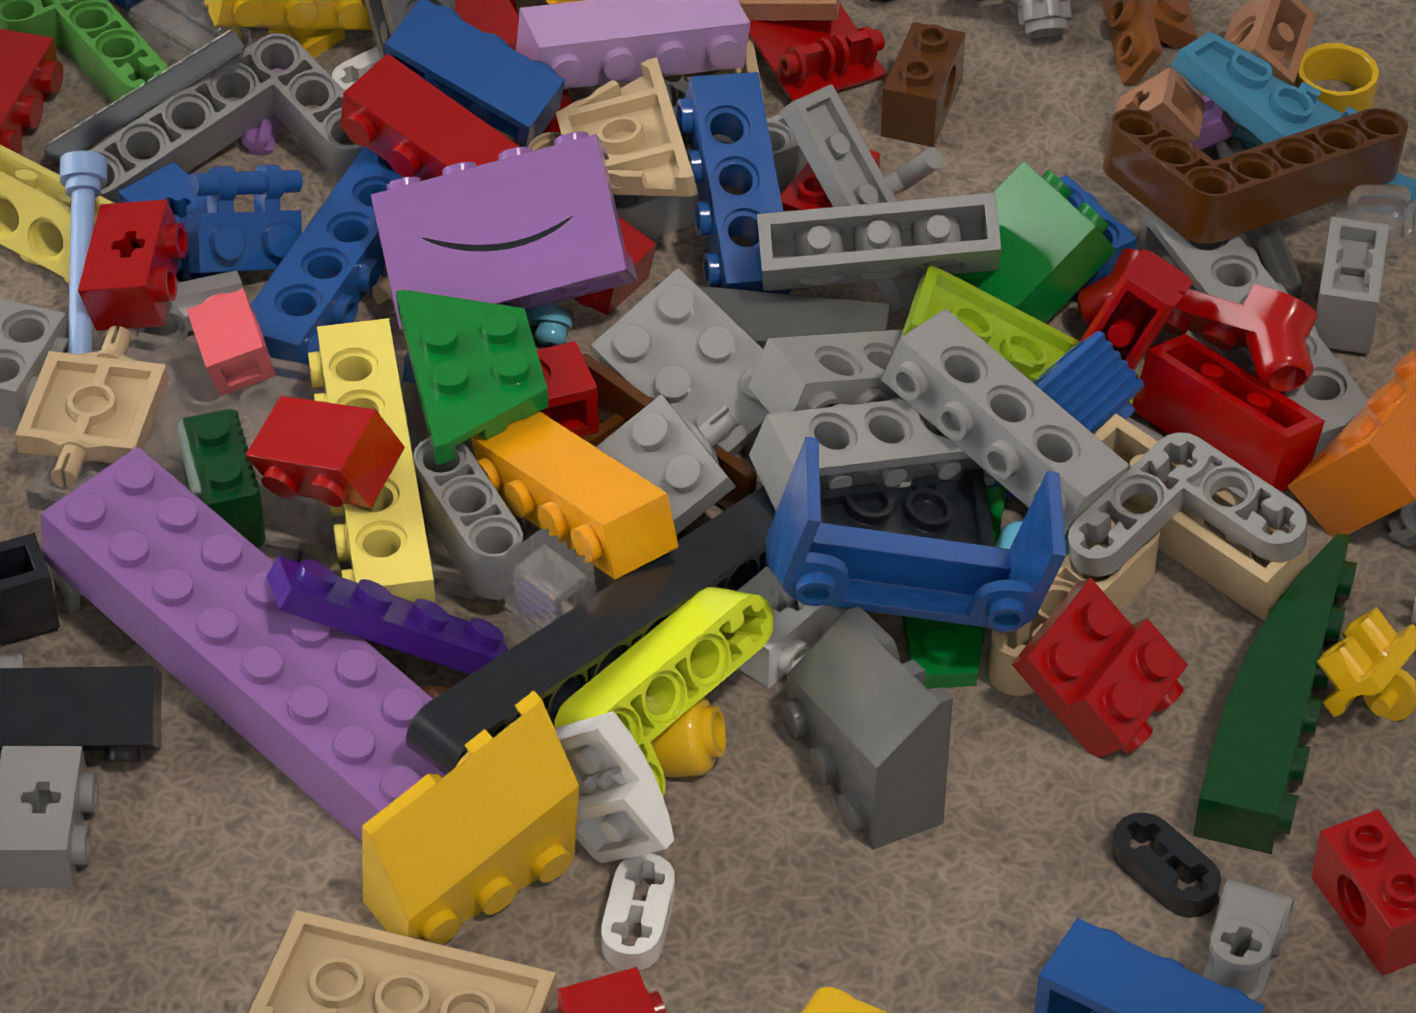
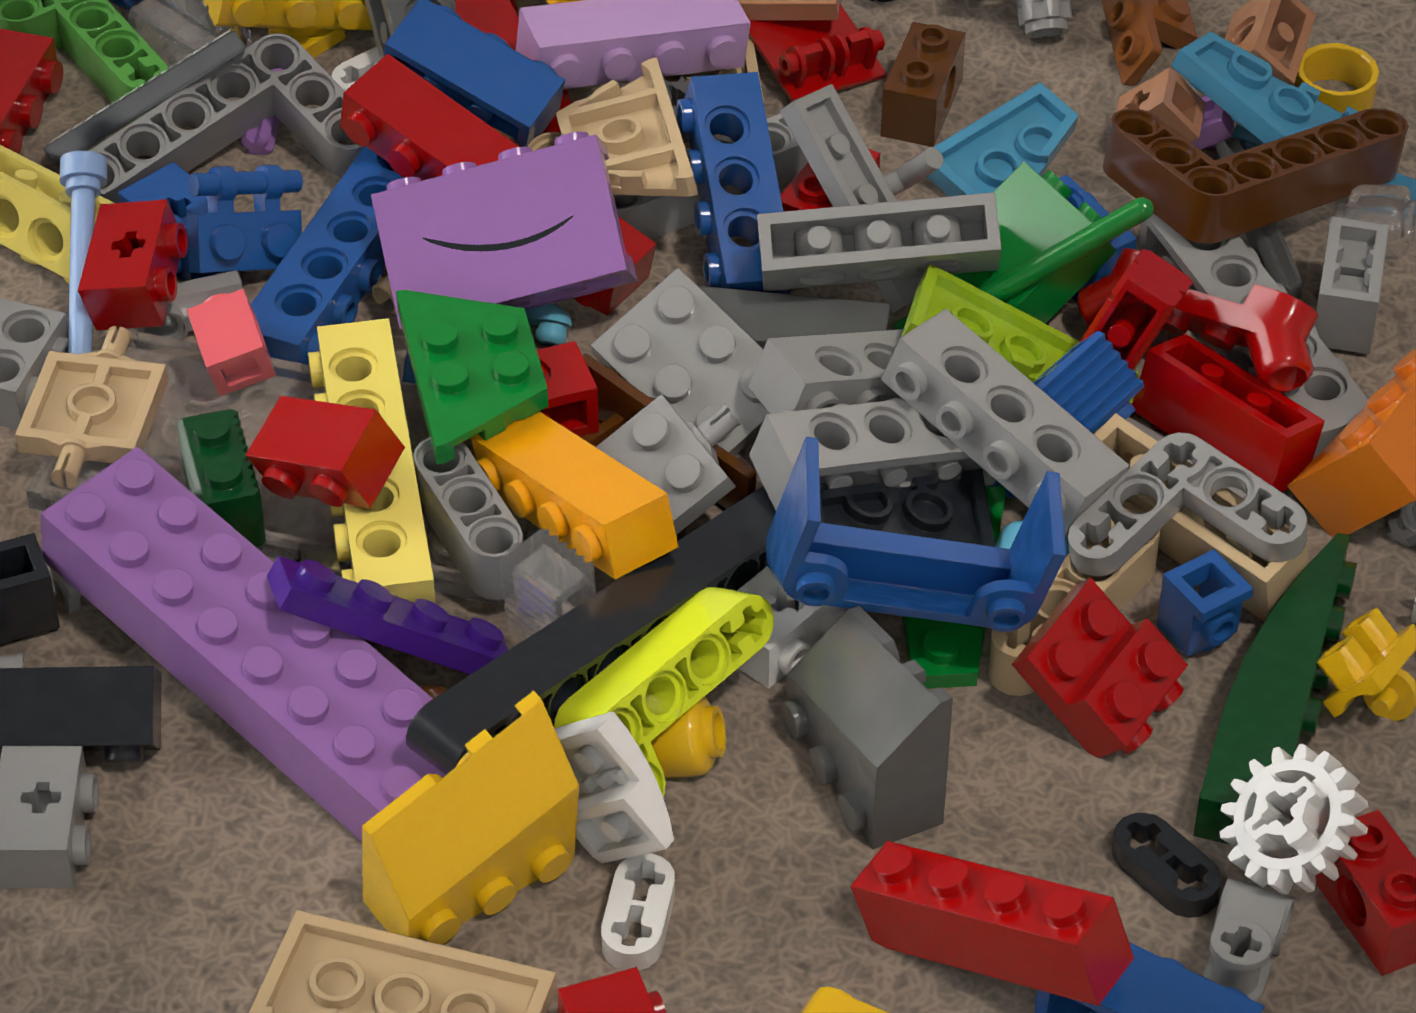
none -> red brick [850,841,1134,1006]
none -> green piece [894,197,1154,330]
none -> dark azure wing [927,82,1079,196]
none -> blue brick [1157,549,1254,657]
none -> white gear [1220,744,1368,895]

